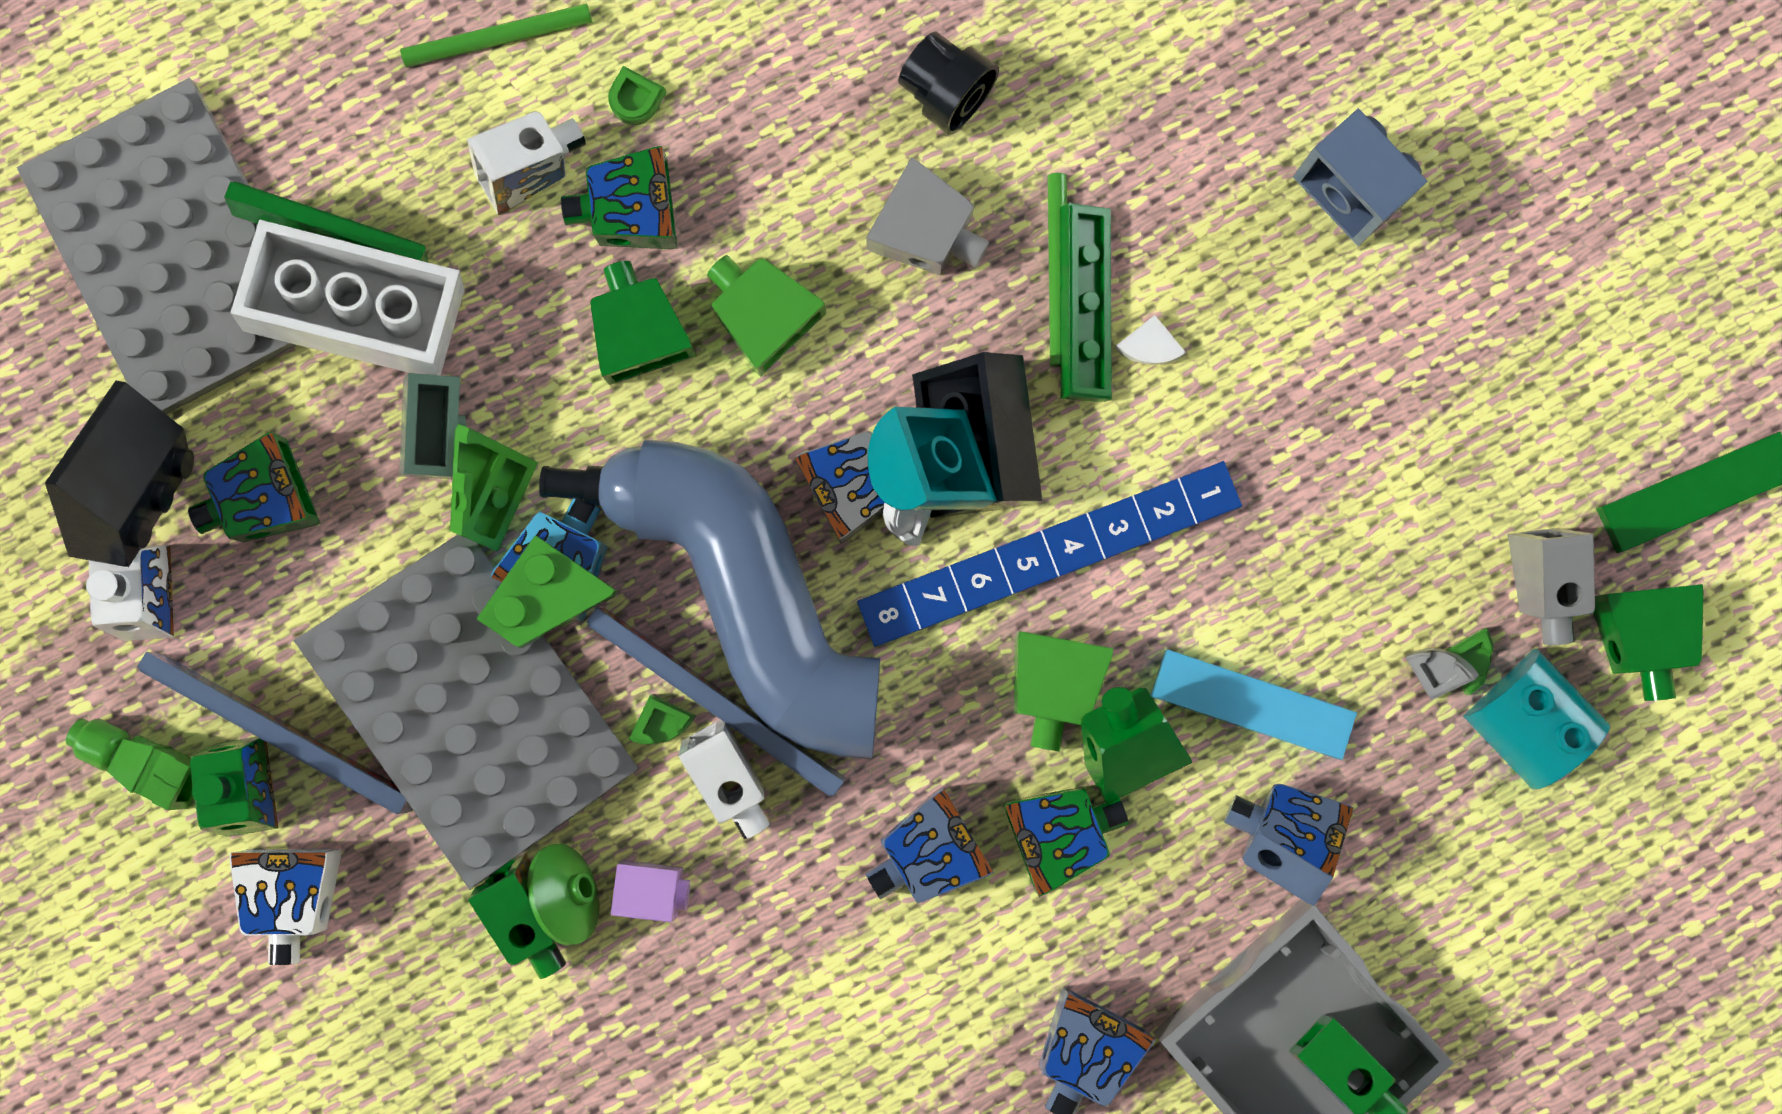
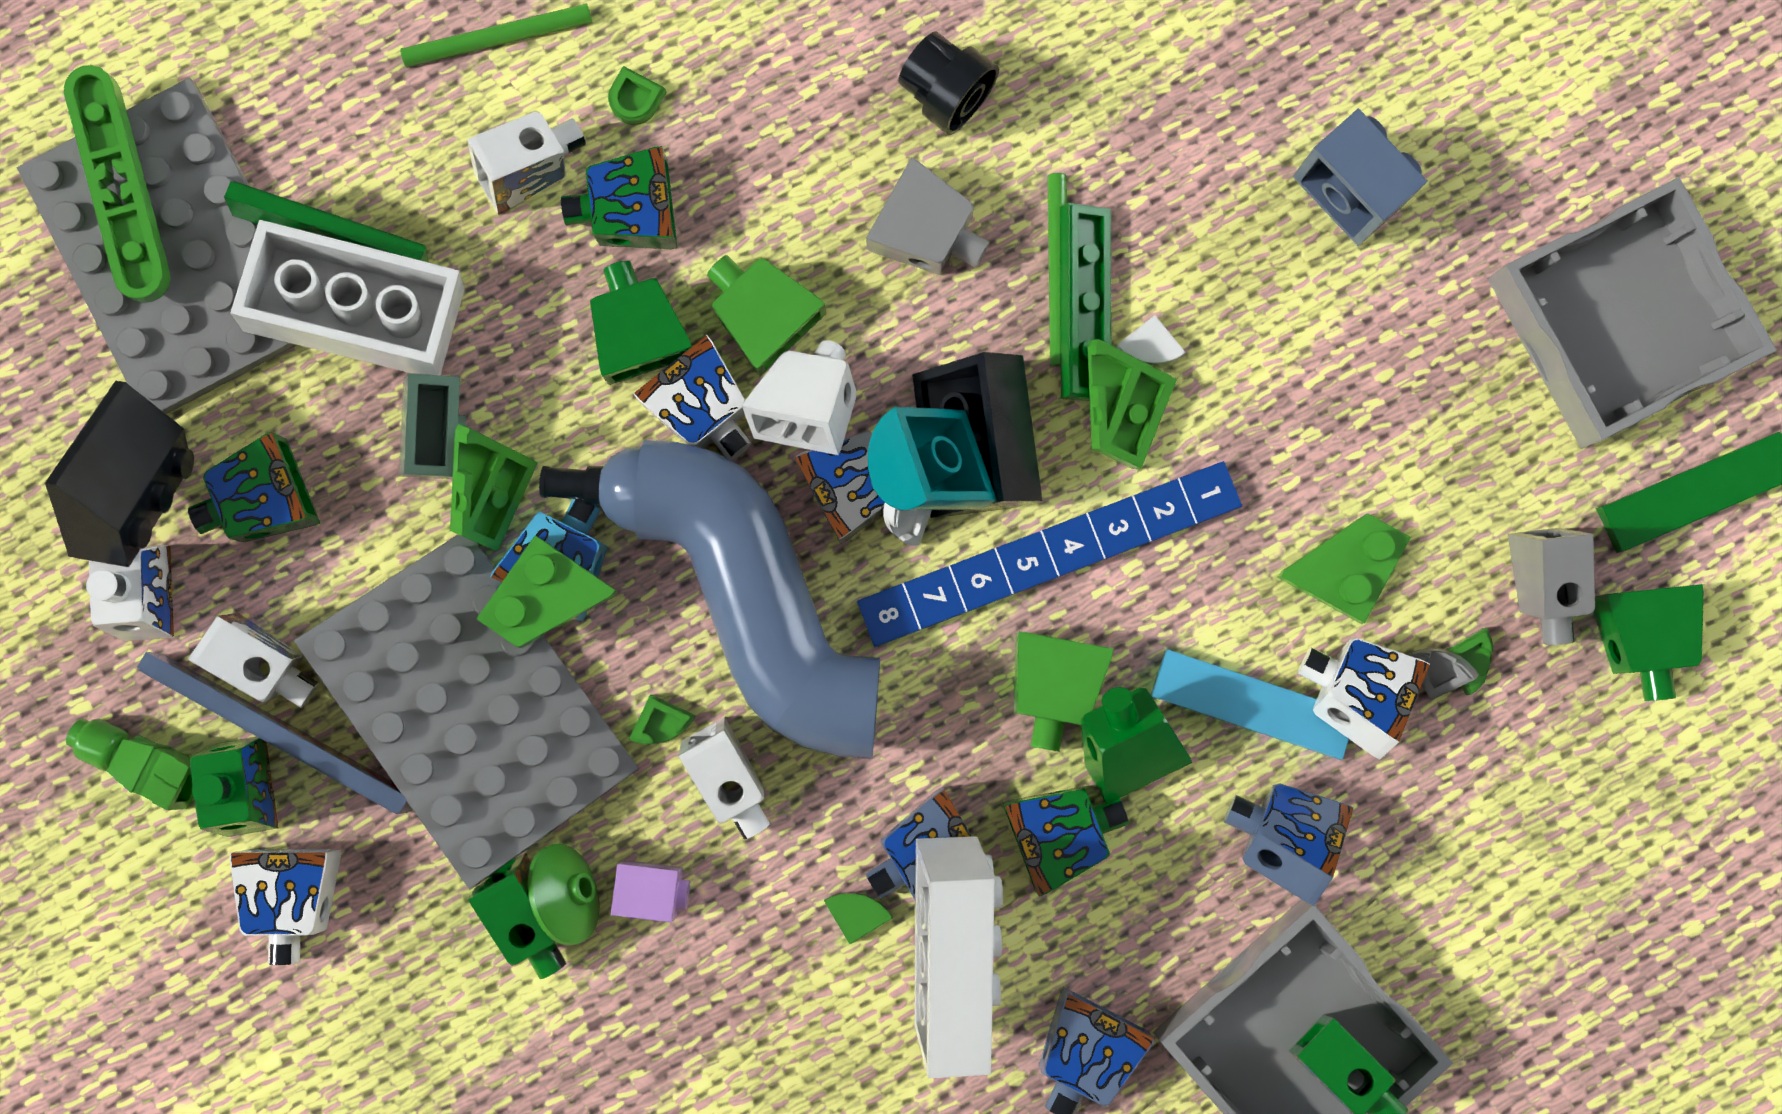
sand blue tile [587,607,846,796] -> none
teal brick [1463,649,1610,789] -> none
none -> bright green piece [64,65,170,303]
none -> white torso [188,613,319,708]
none -> torso [633,335,752,461]
none -> white torso [742,340,856,455]
none -> bright green tile [824,893,893,944]
none -> white brick [914,836,1003,1078]
none -> bright green wing [1088,339,1177,469]
none -> bright green wing [1277,513,1411,624]
none -> torso [1297,638,1430,760]
none -> light grey tile [1487,177,1777,449]

